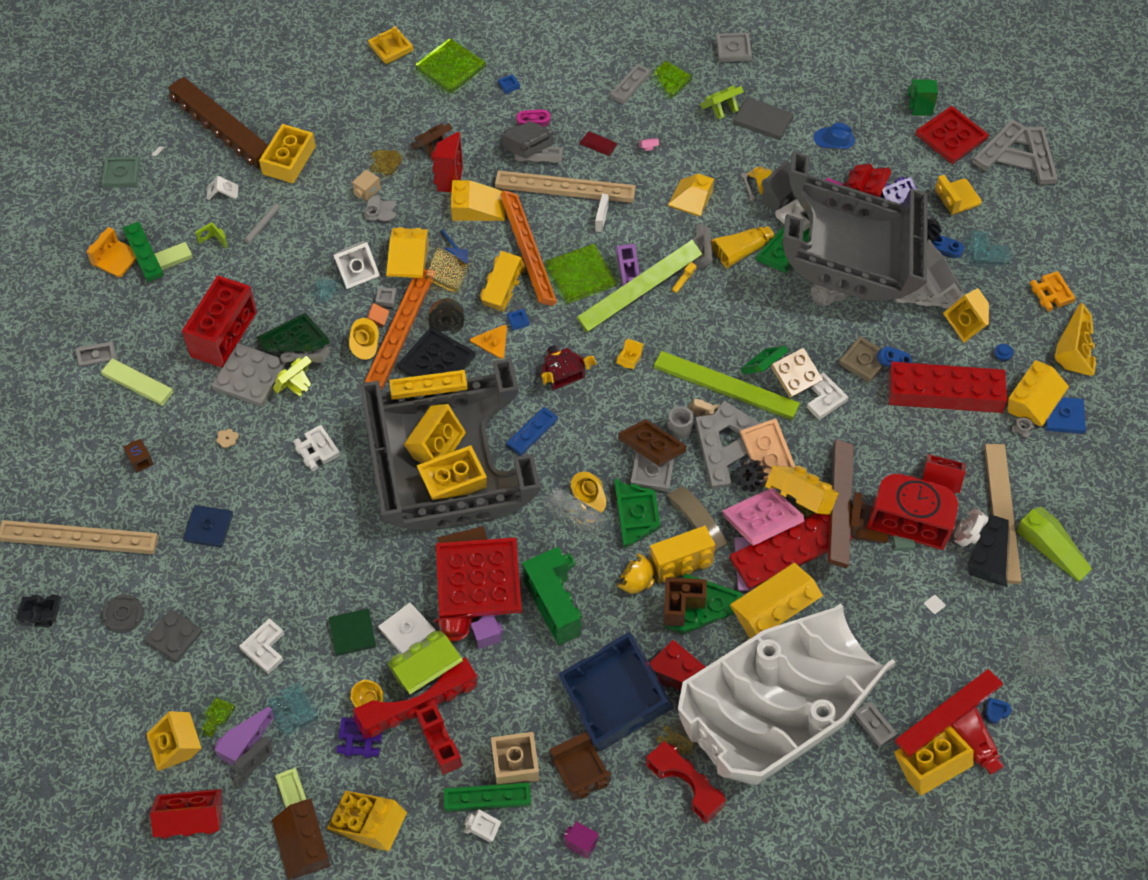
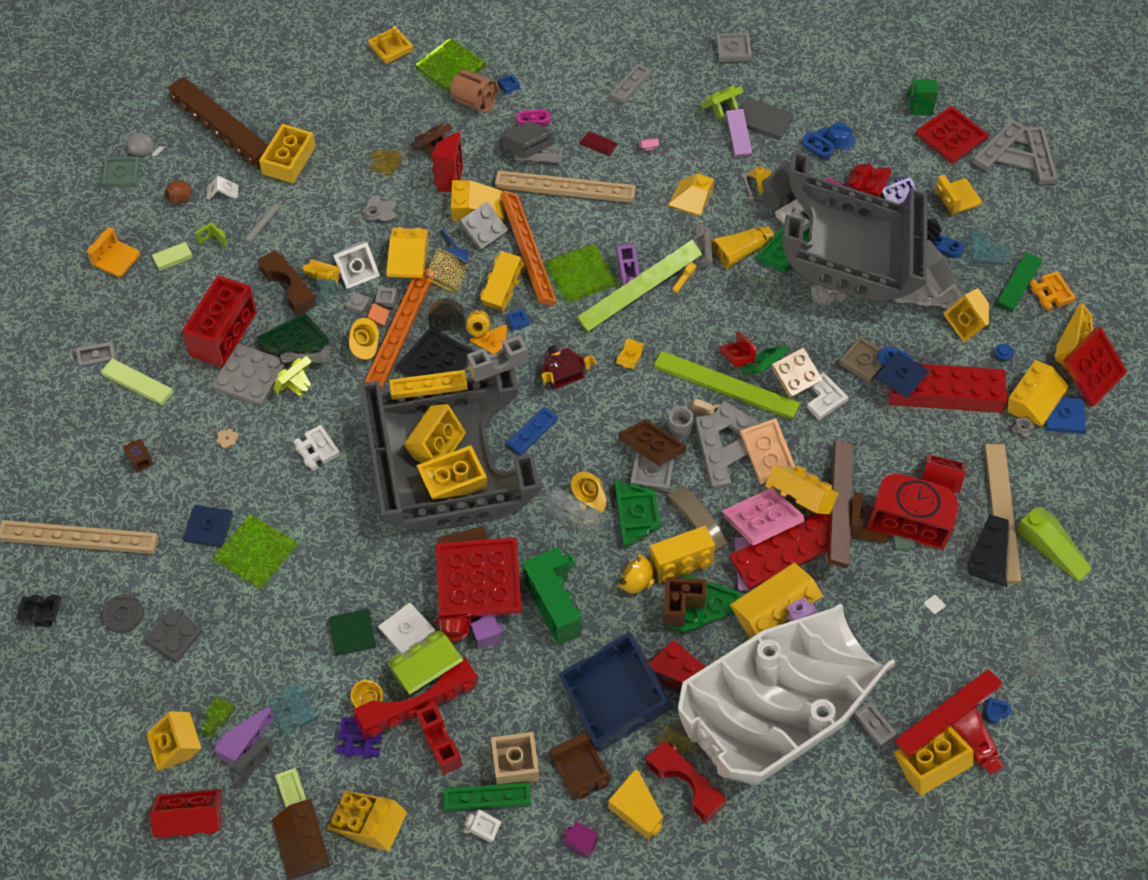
green plate [122,221,164,282] -> none
white plate [239,618,284,675] -> none
tan brick [352,170,381,201] -> none
white tile [595,194,609,232] -> none
clear neon green wing [655,60,692,98] -> none
black gear [734,459,769,492] -> none
white plate [954,509,989,547] -> none
none -> light grey hair [127,132,154,157]
none -> dark orange head [165,180,192,205]
none -> clear neon green plate [213,514,298,589]
none -> reddish brown arch [257,250,317,316]
none -> yellow hinge [302,259,340,285]
none -> light grey plate [346,292,371,315]
none -> nougat cylinder [450,70,499,112]
none -> light grey plate [459,201,508,250]
none -> yellow head [466,310,490,337]
none -> light grey arch [467,335,528,382]
none -> yellow slope [608,769,663,840]
none -> red bracket [719,332,757,367]
none -> lavender tile [726,109,752,158]
none -> lavender brick [787,597,818,622]
none -> blue plate [803,132,834,159]
none -> dark blue plate [876,351,930,399]
none -> green tile [996,252,1043,313]
none -> red plate [1063,327,1127,406]

